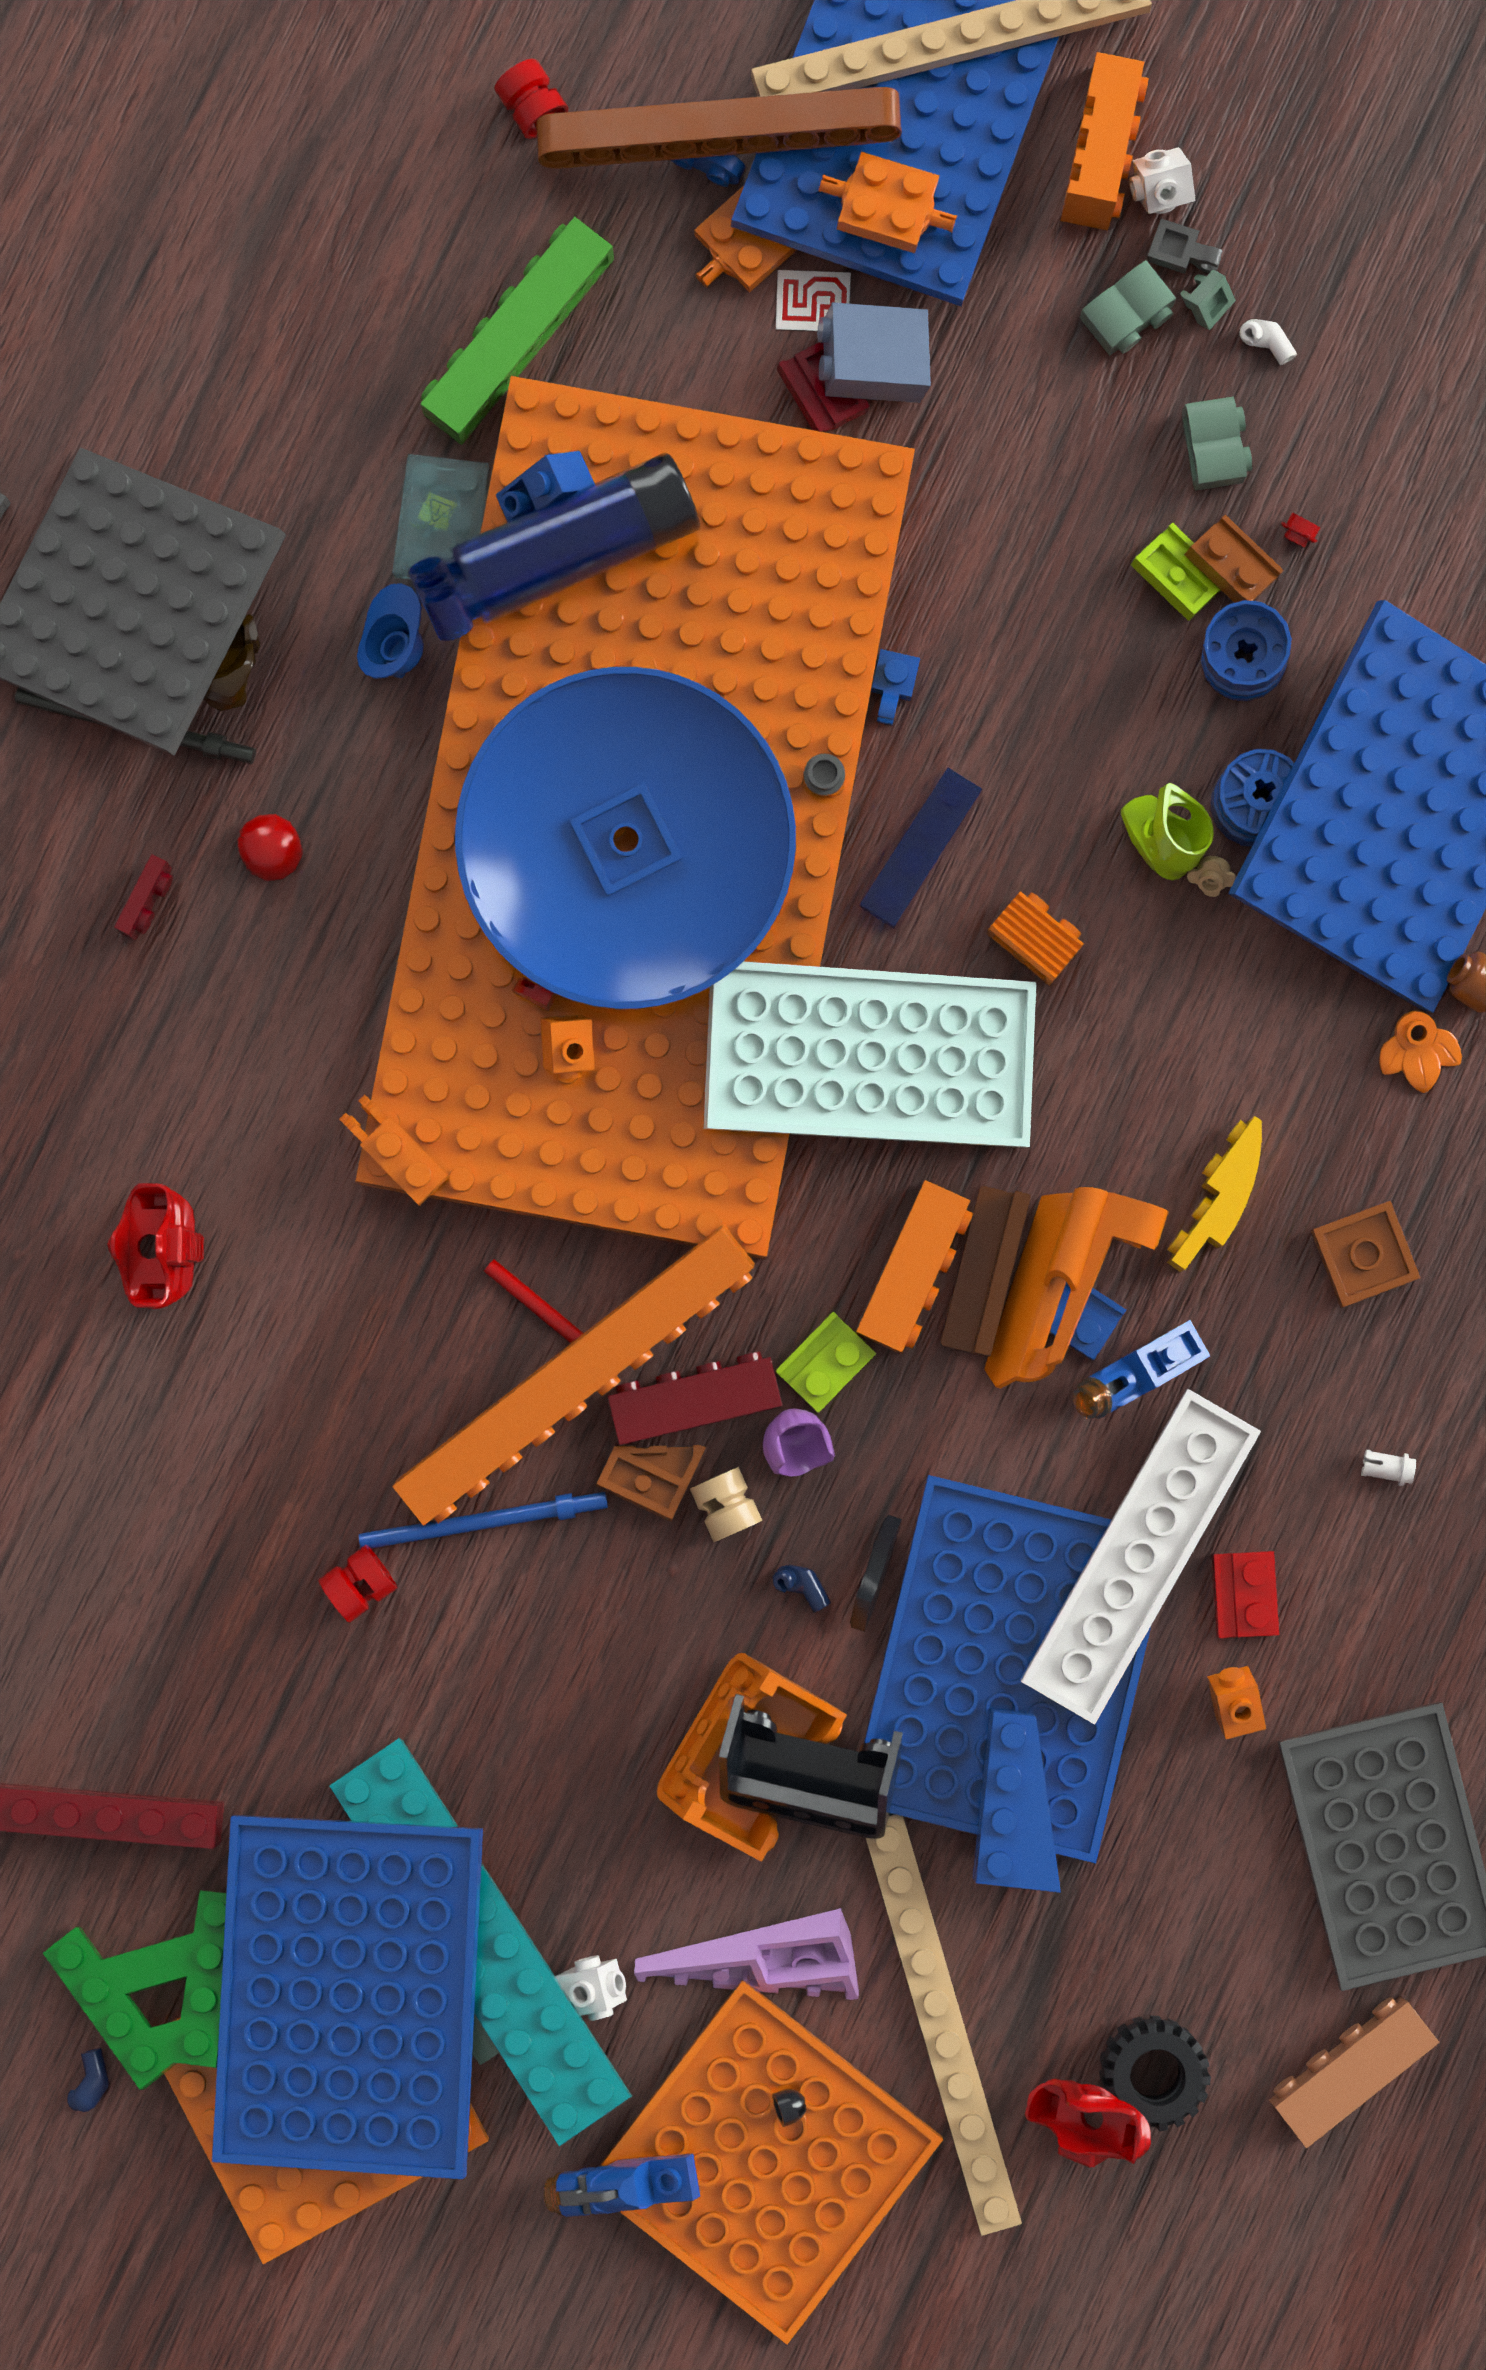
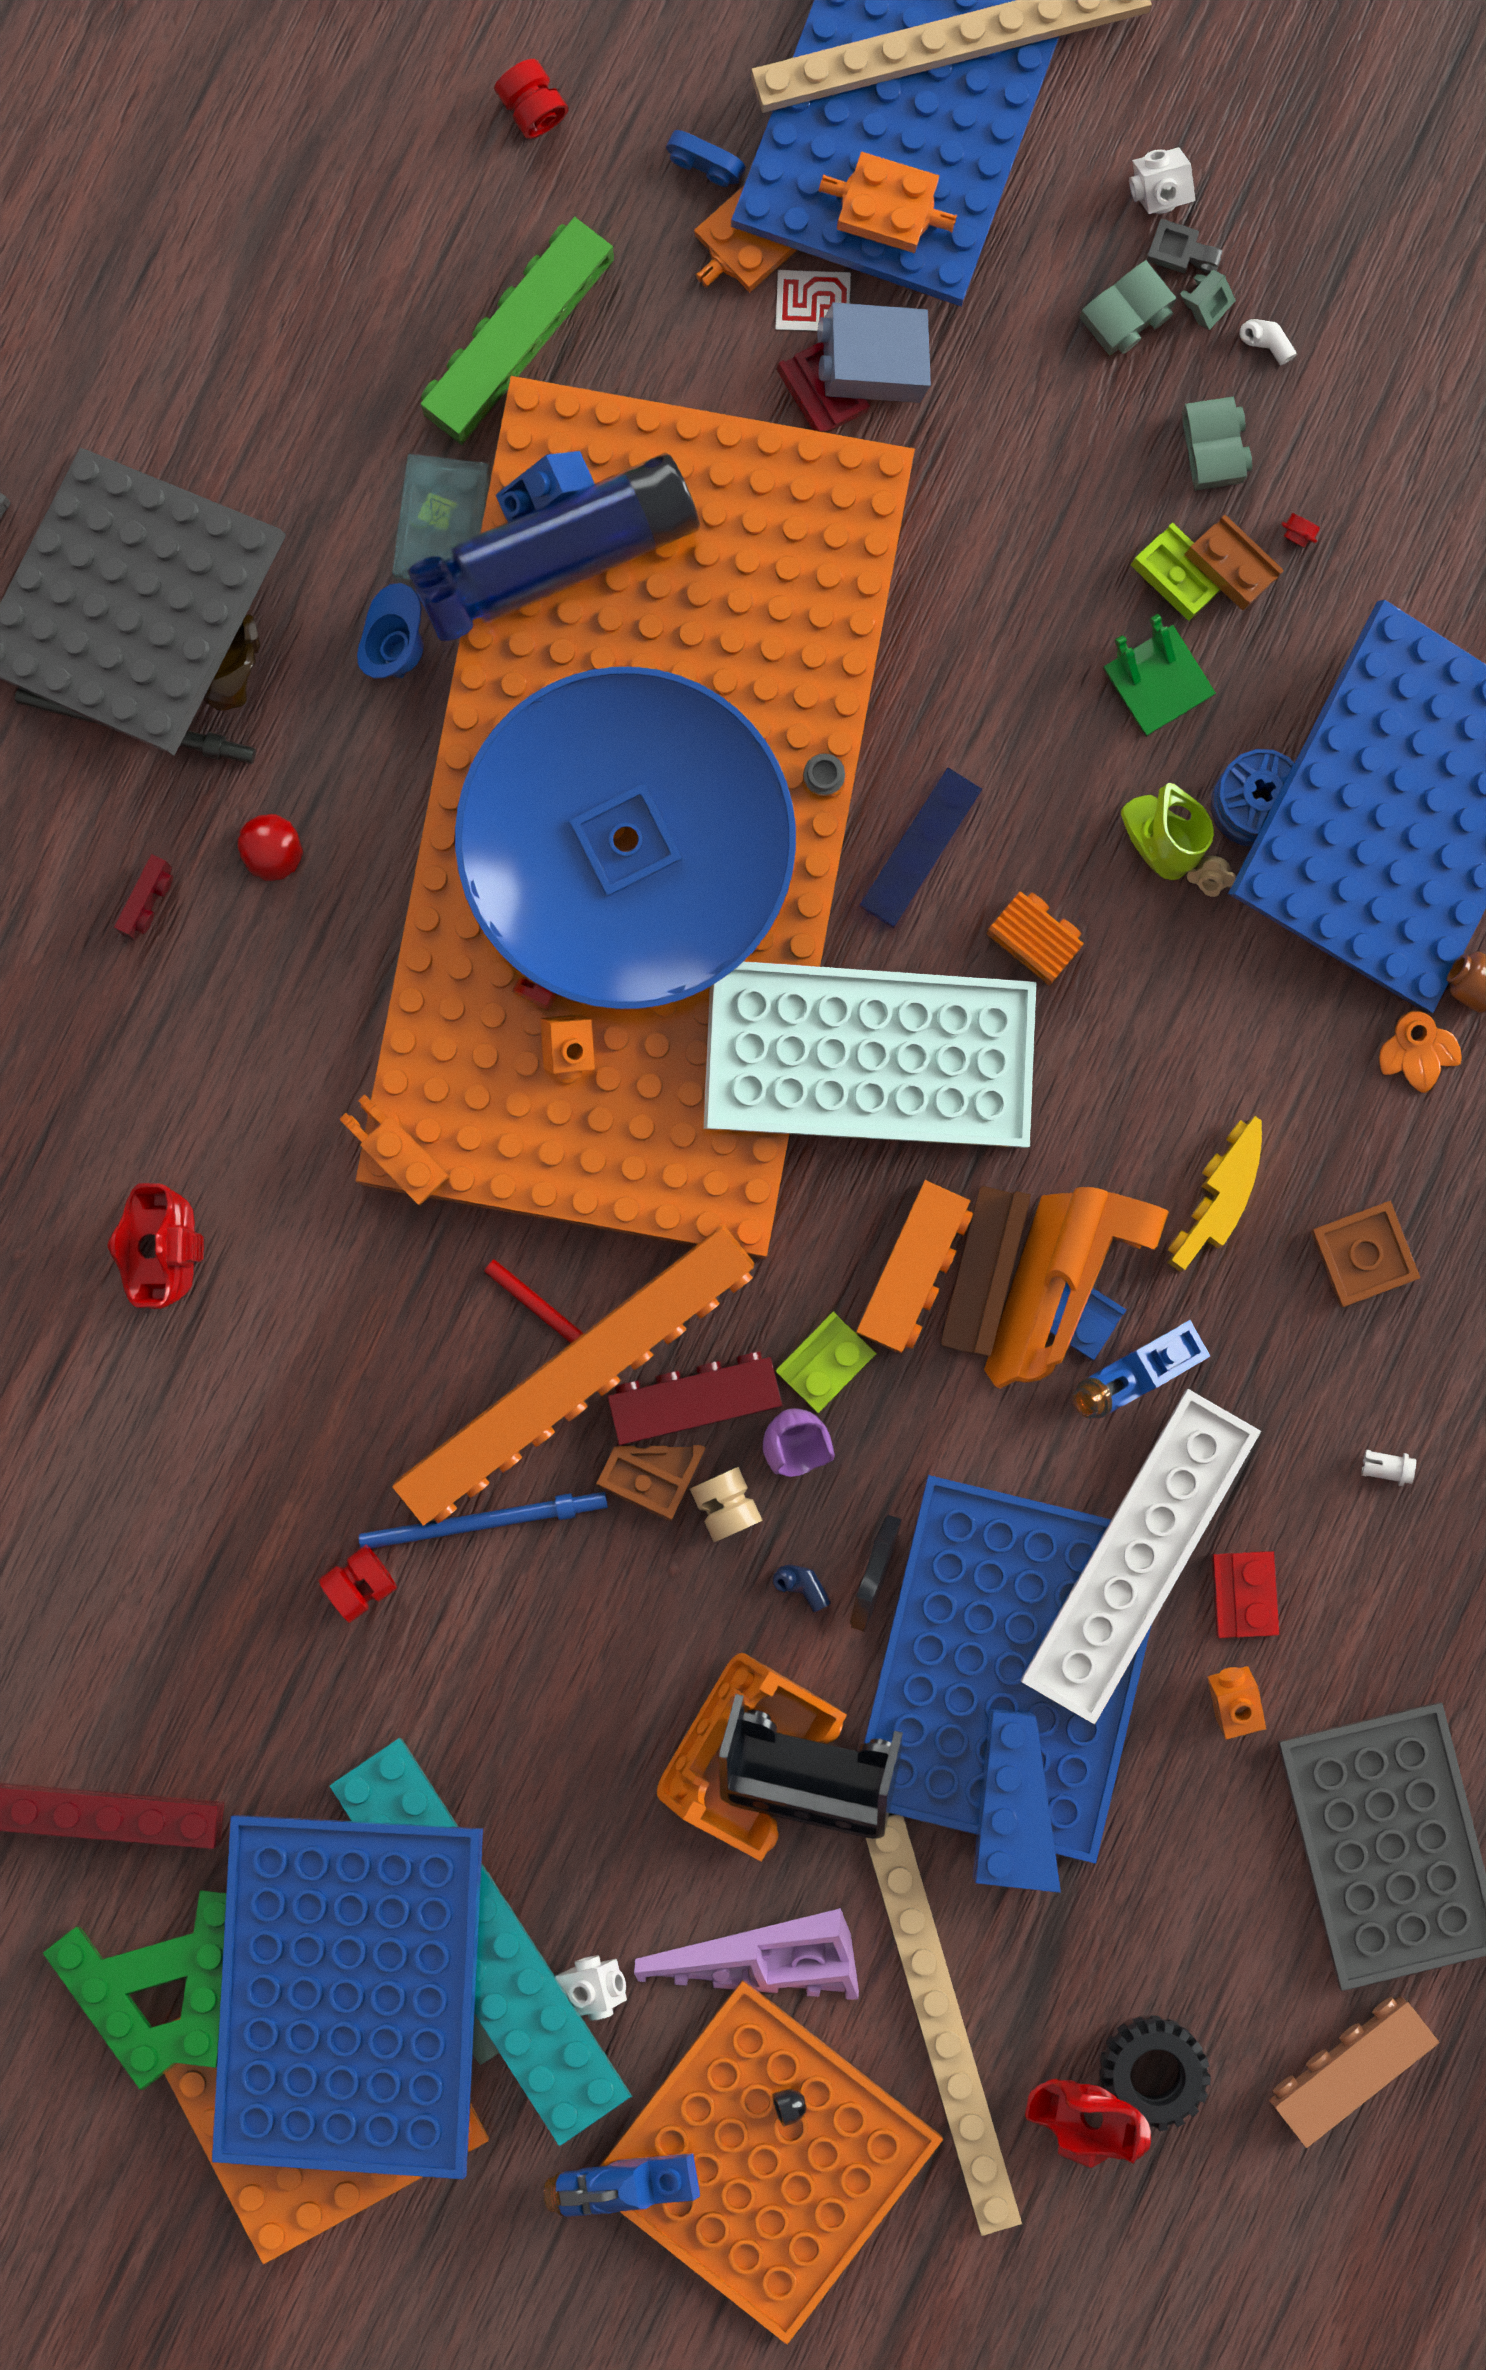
dark blue arm [67,2048,109,2112] -> none
dark orange beam [536,87,902,169] -> none
blue plate [871,649,920,726] -> none
orange wedge [1060,52,1149,231] -> none
blue wheel [1201,600,1292,701] -> none
none -> green plate [1103,614,1216,737]

